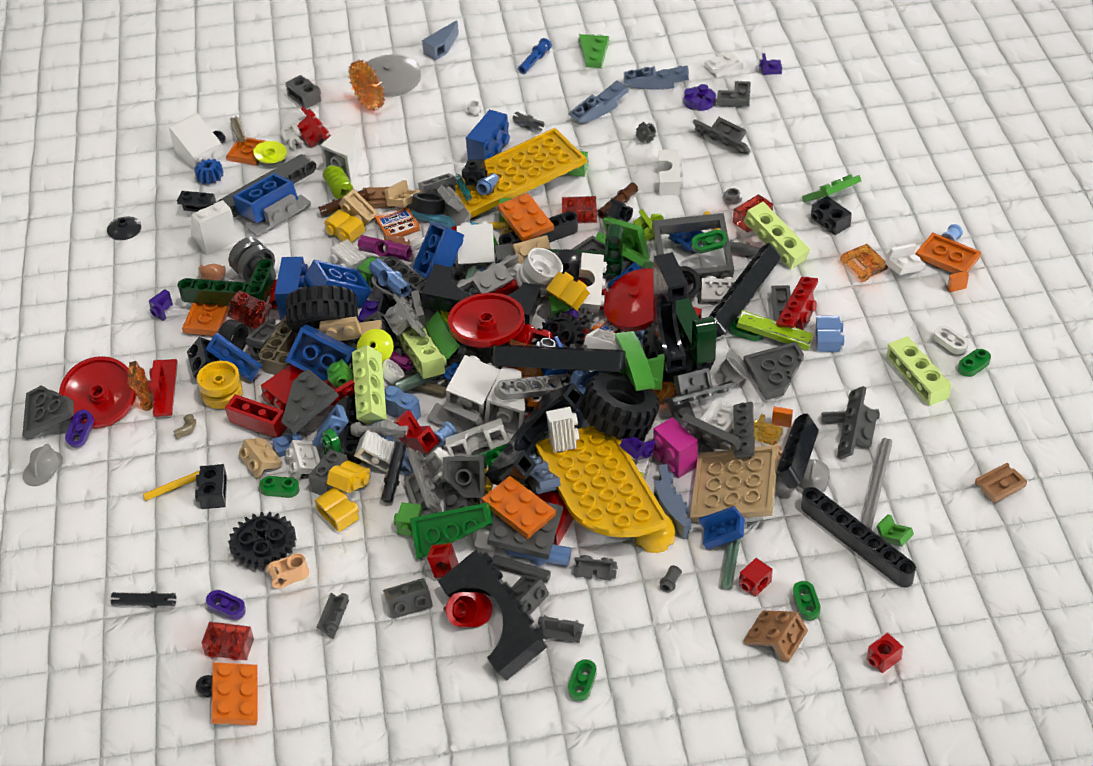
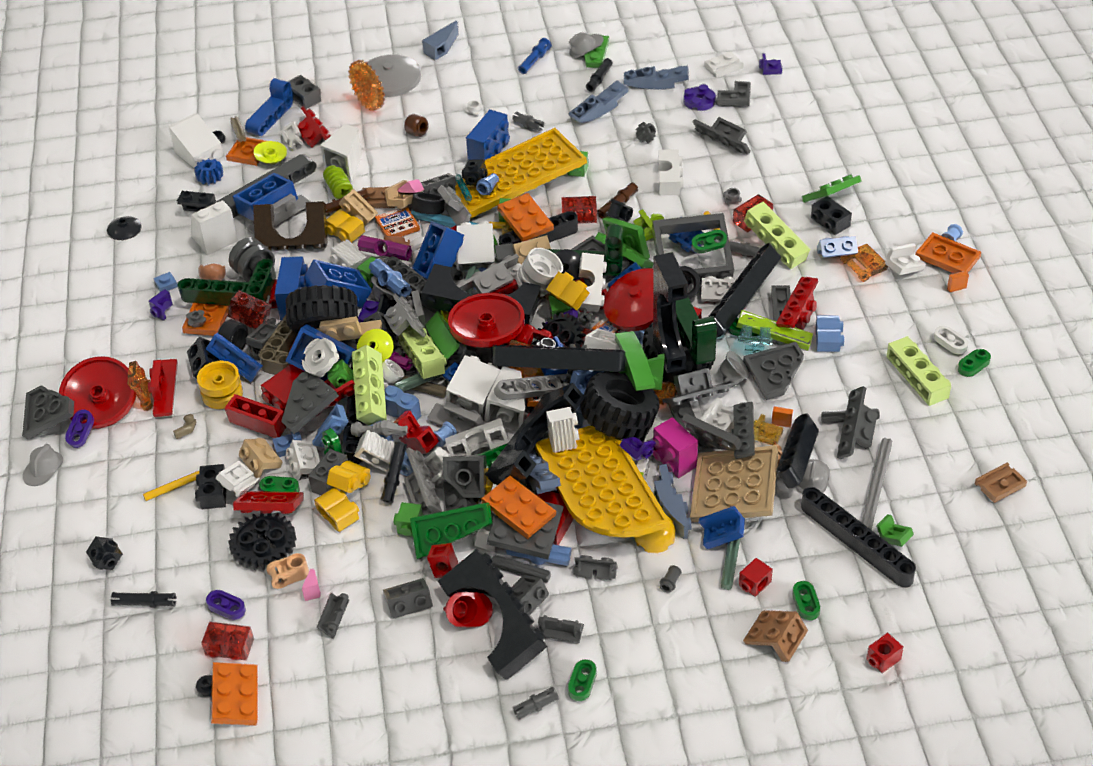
none -> black brick [86,536,123,570]
none -> medium blue plate [153,272,178,292]
none -> flat silver plate [186,310,206,328]
none -> white plate [215,461,260,497]
none -> red plate [233,491,304,514]
none -> blue beam [245,78,293,136]
none -> dark brown arch [253,201,328,250]
none -> white plate [302,338,339,377]
none -> bright pink slope [302,569,321,601]
none -> bright pink slope [398,179,424,193]
none -> reddish brown head [404,114,429,137]
none -> dark grey pin [512,686,559,720]
none -> light grey piece [569,32,604,58]
none -> black pin [586,58,613,92]
none -> clear light blue hips [738,325,773,354]
none -> bracket [817,236,858,258]

